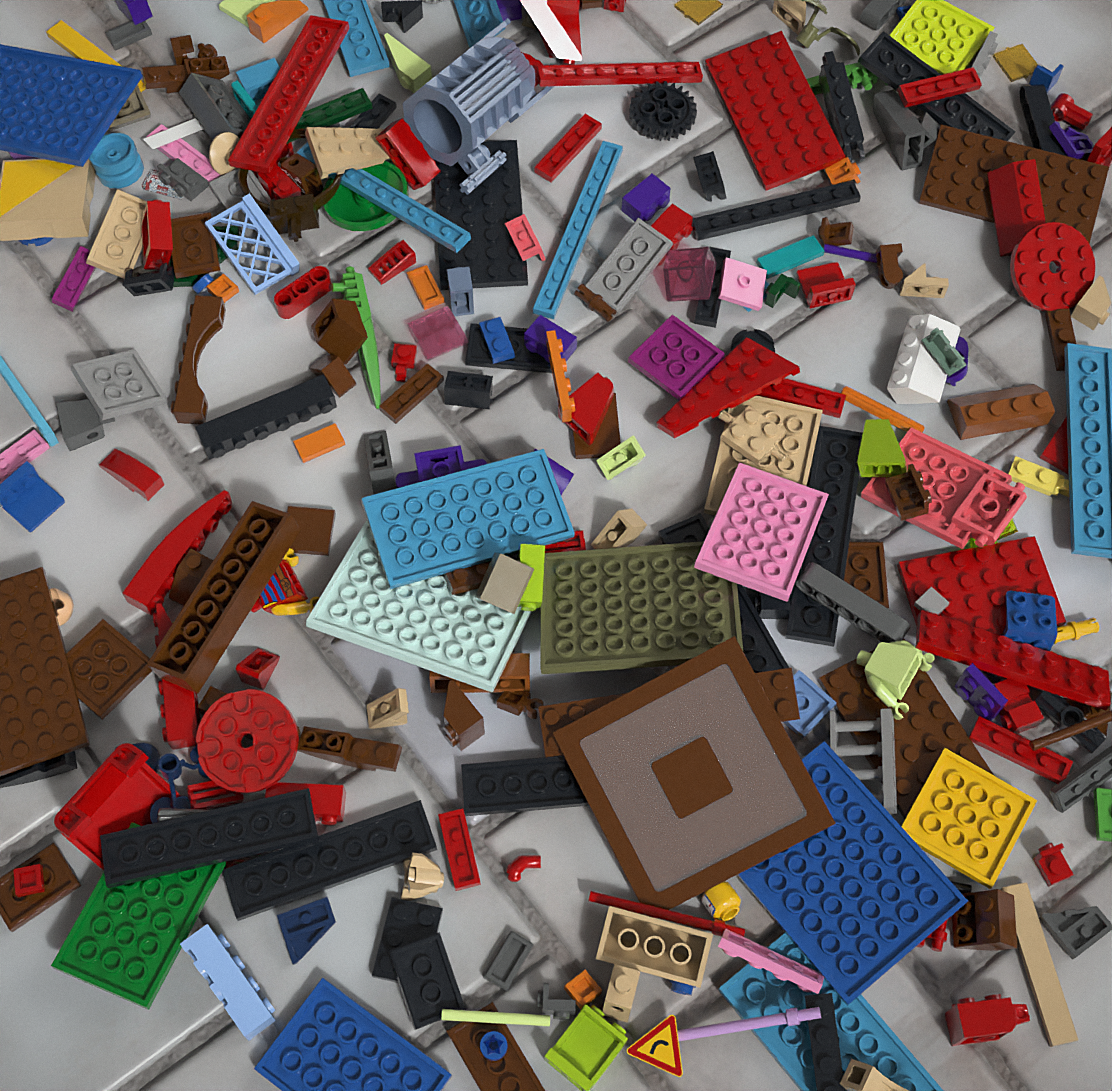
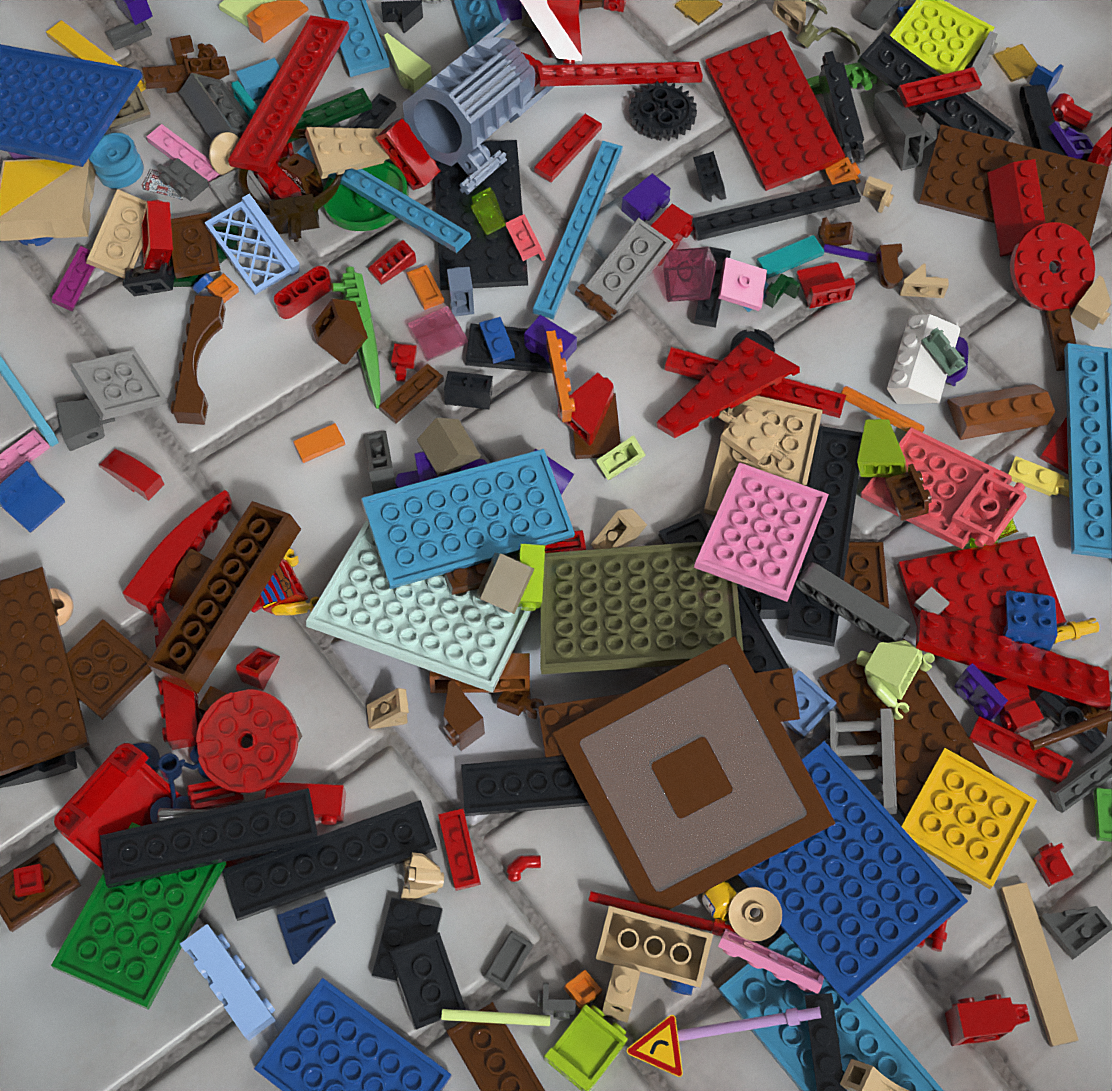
white sticker [143,118,204,149] -> none
black brick [195,374,337,460] -> none
reddish brown tile [287,506,336,556] -> none
reddish brown slope [297,726,402,772] -> none
reddish brown slope [309,354,356,398] -> none
blue tile [480,1031,508,1061] -> none
magenta plate [628,314,725,400] -> none
reddish brown slope [952,889,1017,951] -> none
none -> dark tan slope [417,417,481,477]
none -> clear neon green slope [471,187,506,235]
none -> tan dish [729,887,782,941]
none -> tan bracket [863,176,894,213]

